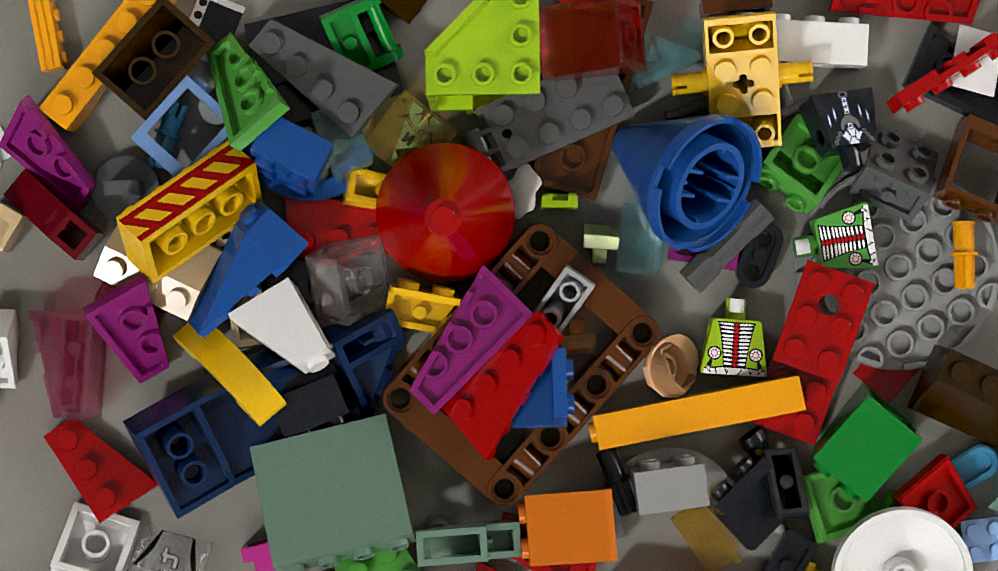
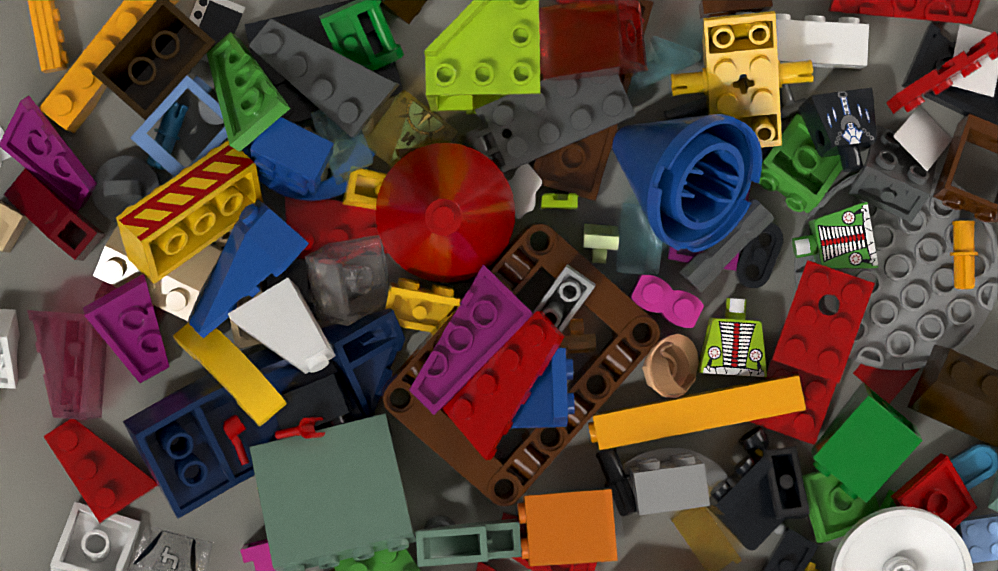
none -> red hand [223,415,250,465]
none -> red hand [275,417,325,439]
none -> dark pink brick [628,275,704,328]
none -> white sticker [893,106,952,171]

